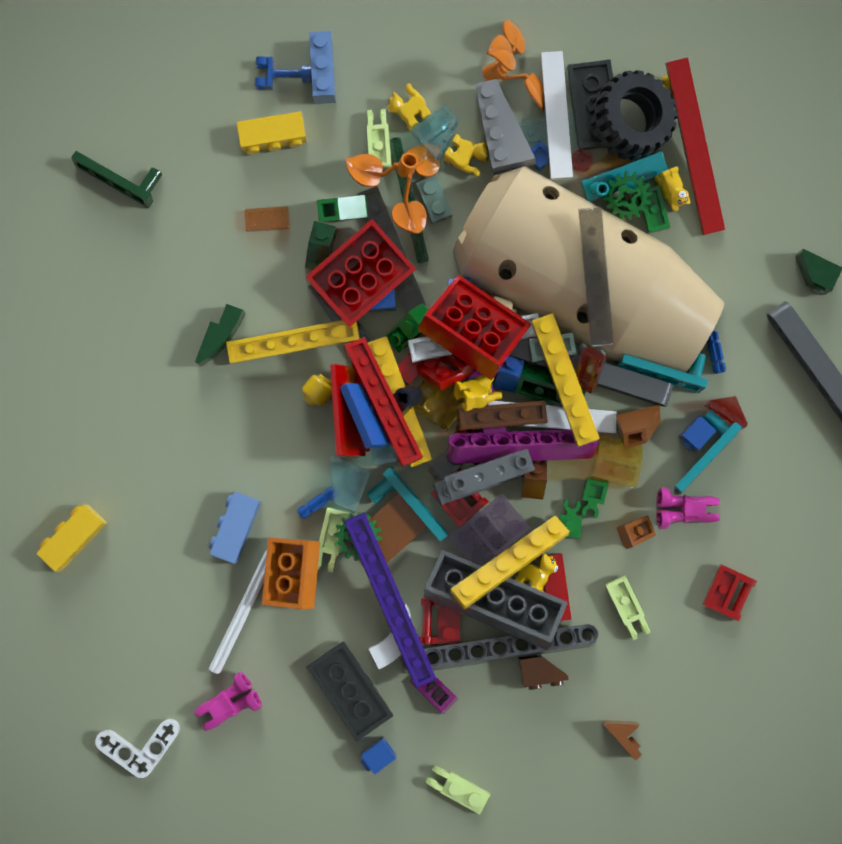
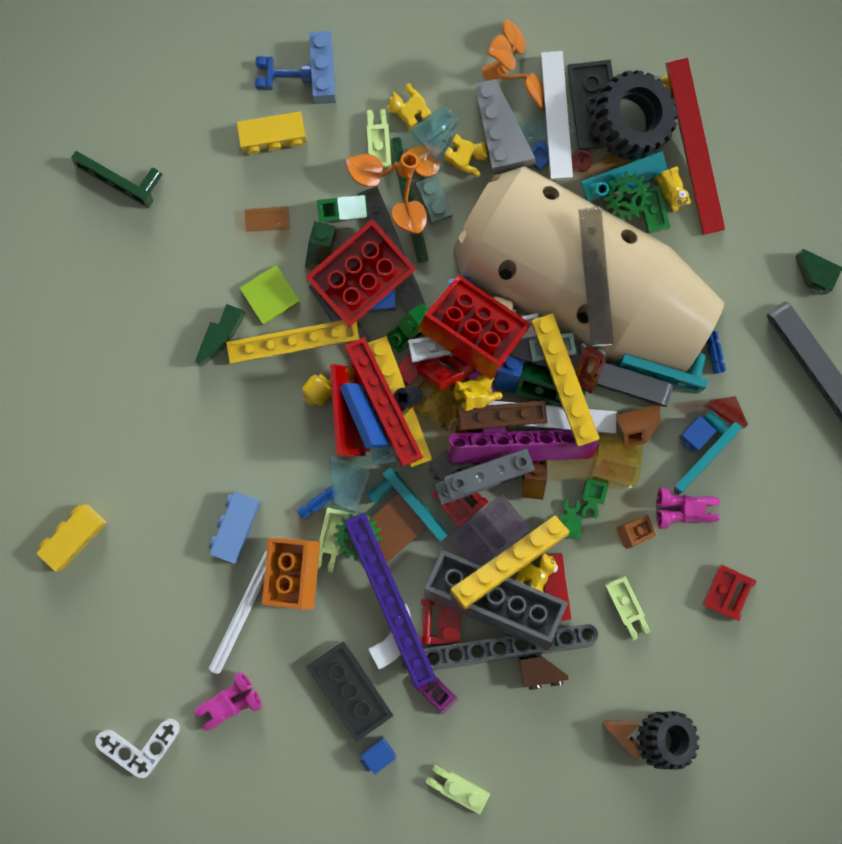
none -> lime tile [240,265,300,325]
none -> black tyre [637,711,700,770]

